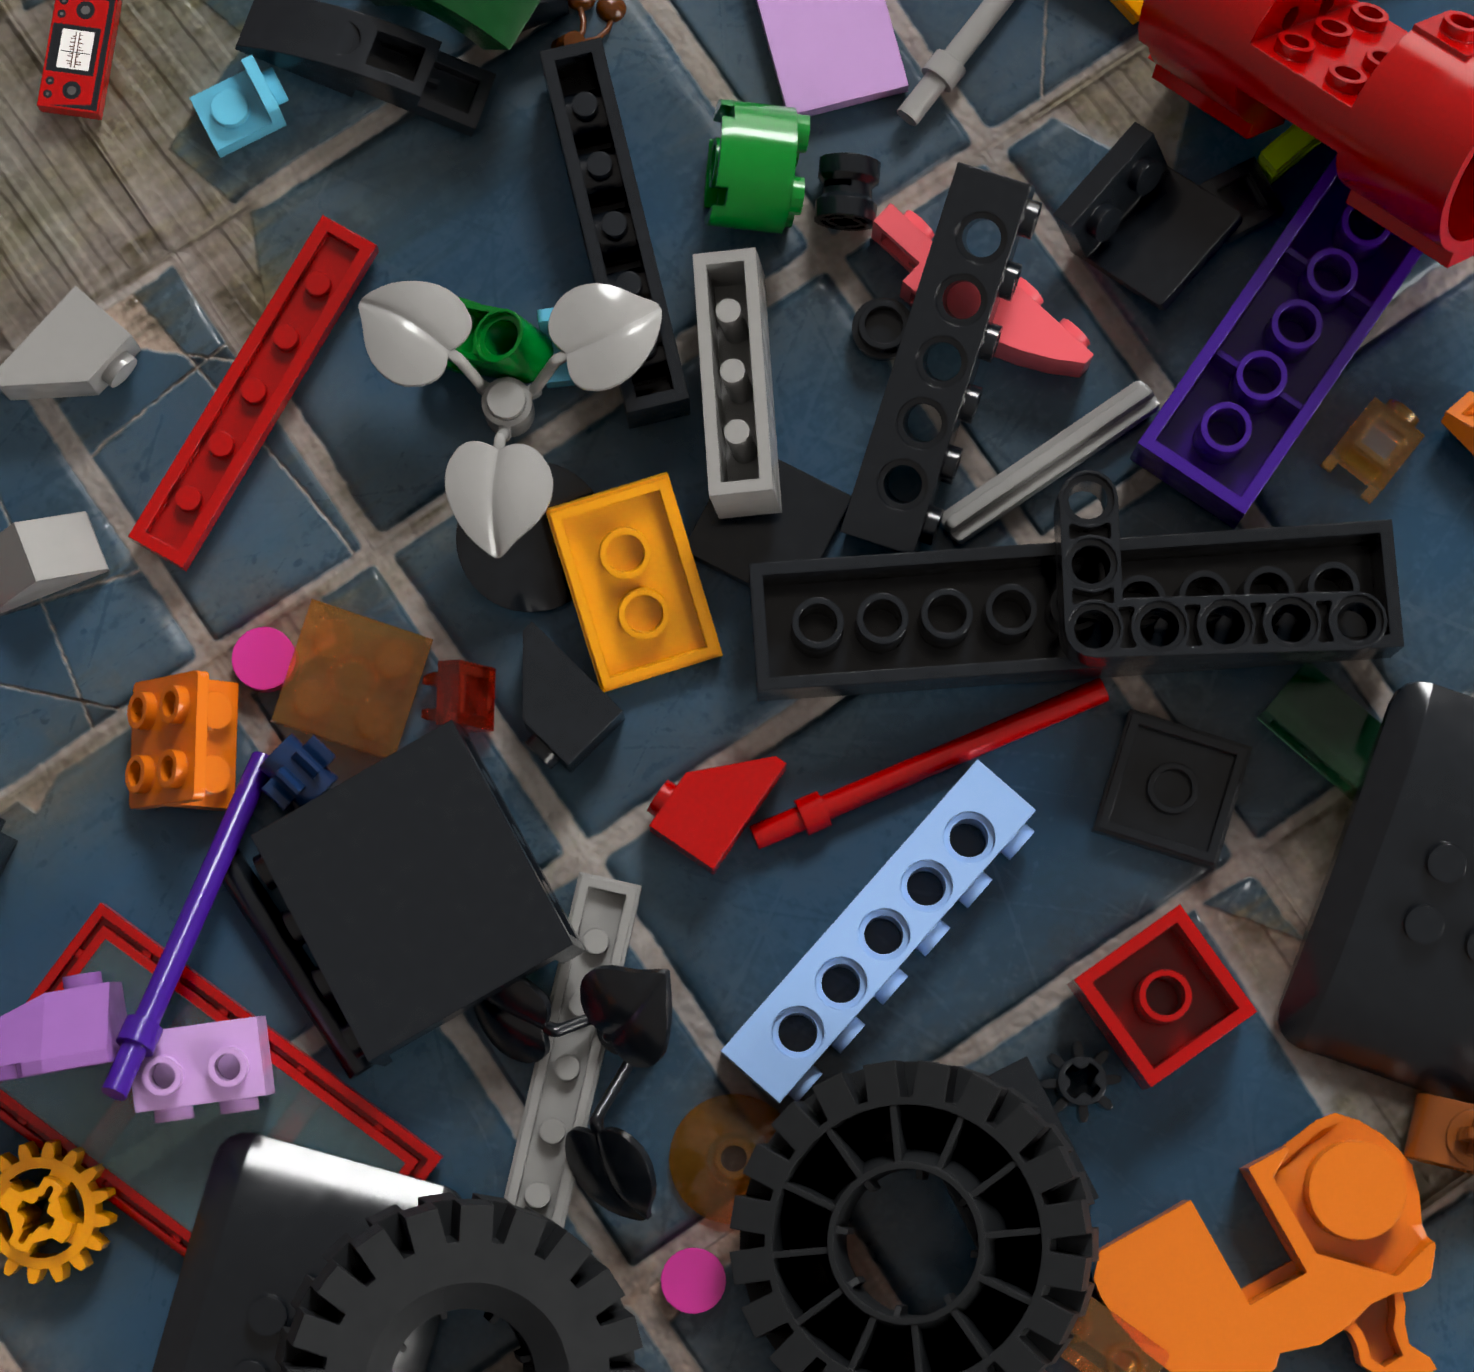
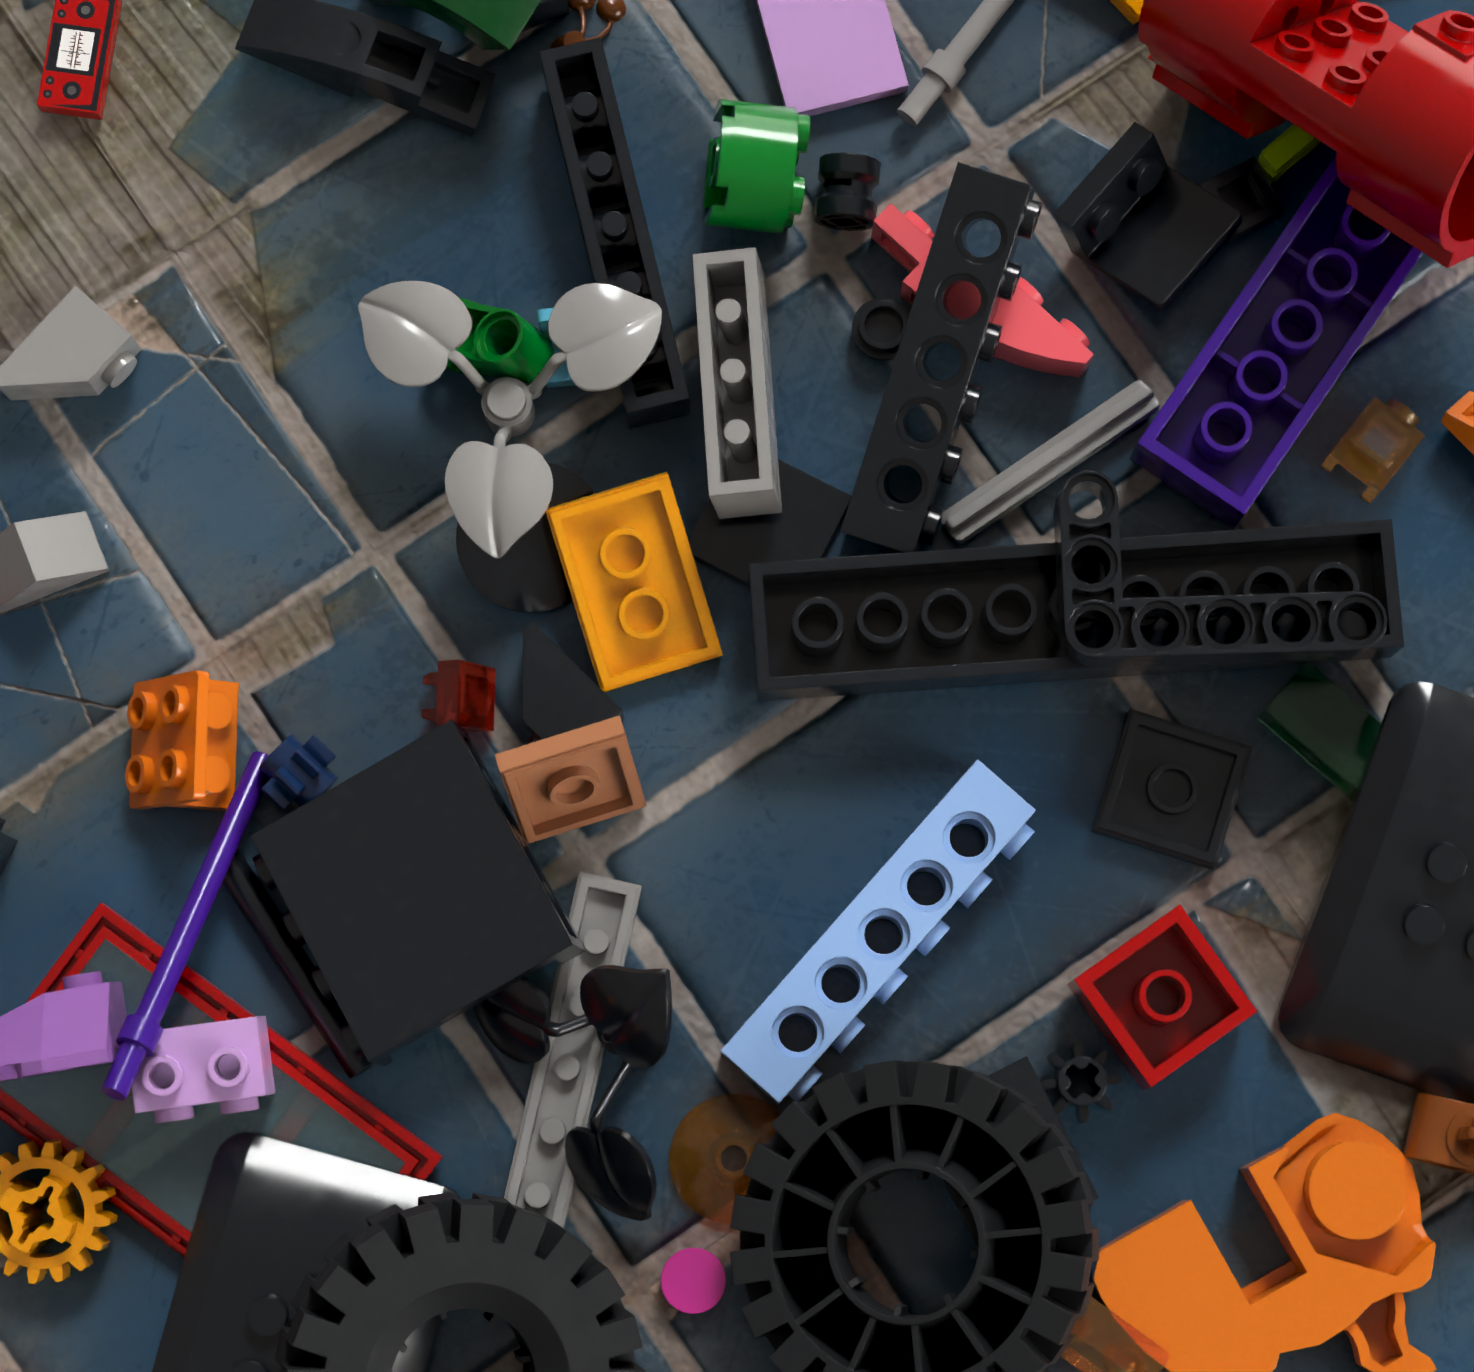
red plate [128,215,379,571] -> none
medium azure bracket [189,55,289,158] -> none
dark pink tile [232,627,298,693] -> none
clear orange plate [270,599,433,759] -> none
red slope [647,756,786,875] -> none
red bar [749,678,1109,850] -> none
none -> nougat tile [495,715,647,844]

